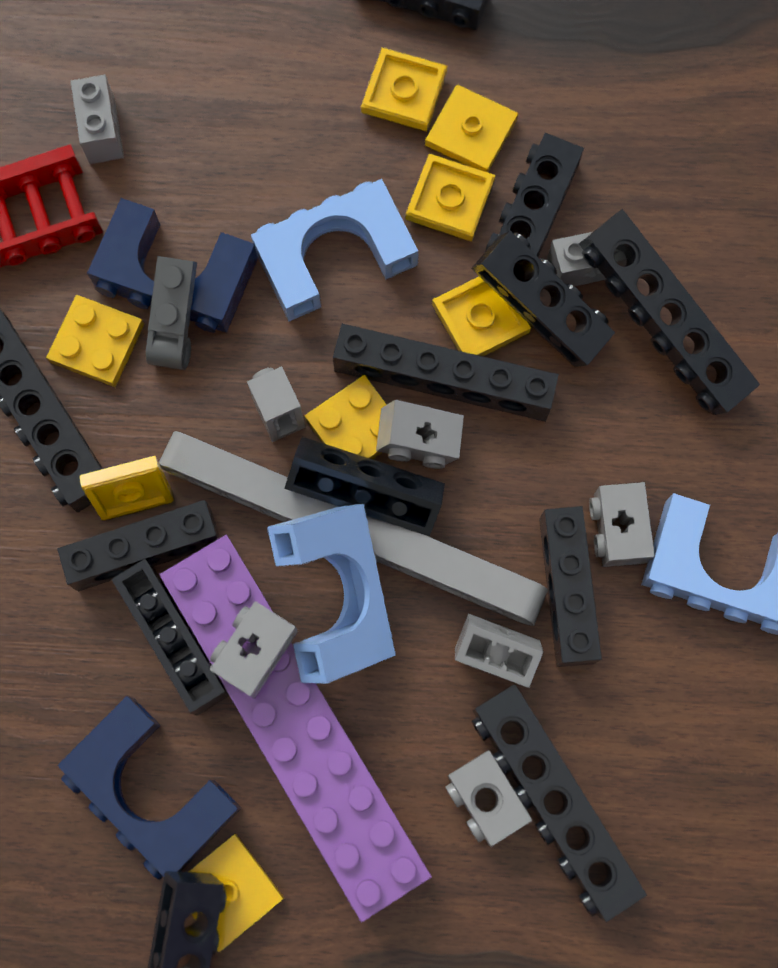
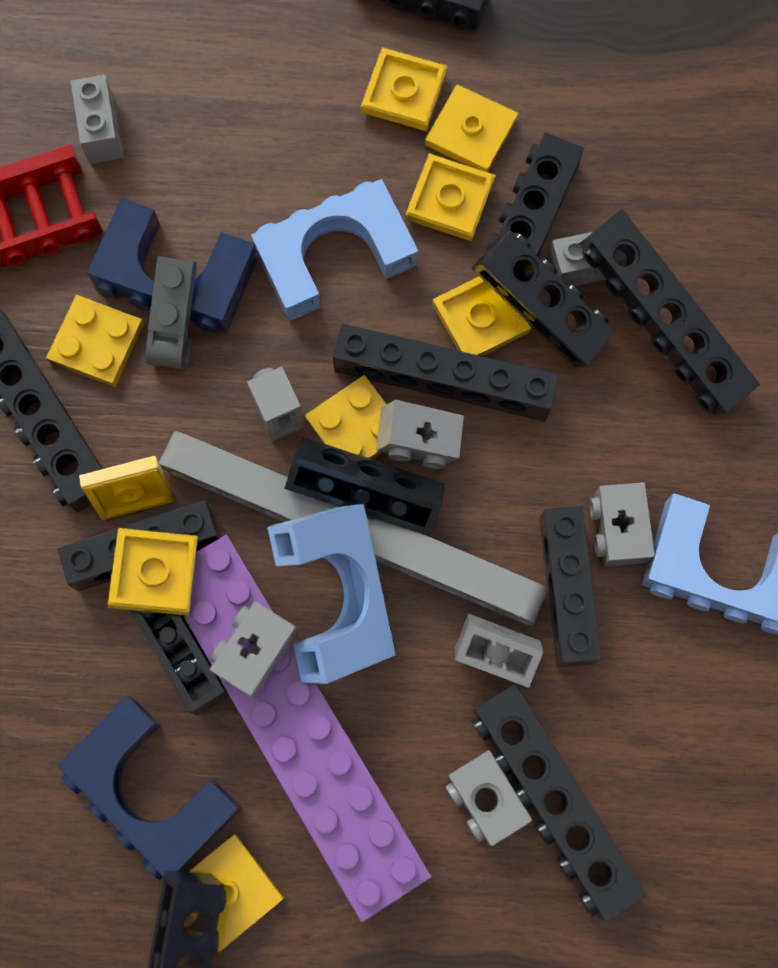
none -> yellow plate [108,528,198,616]

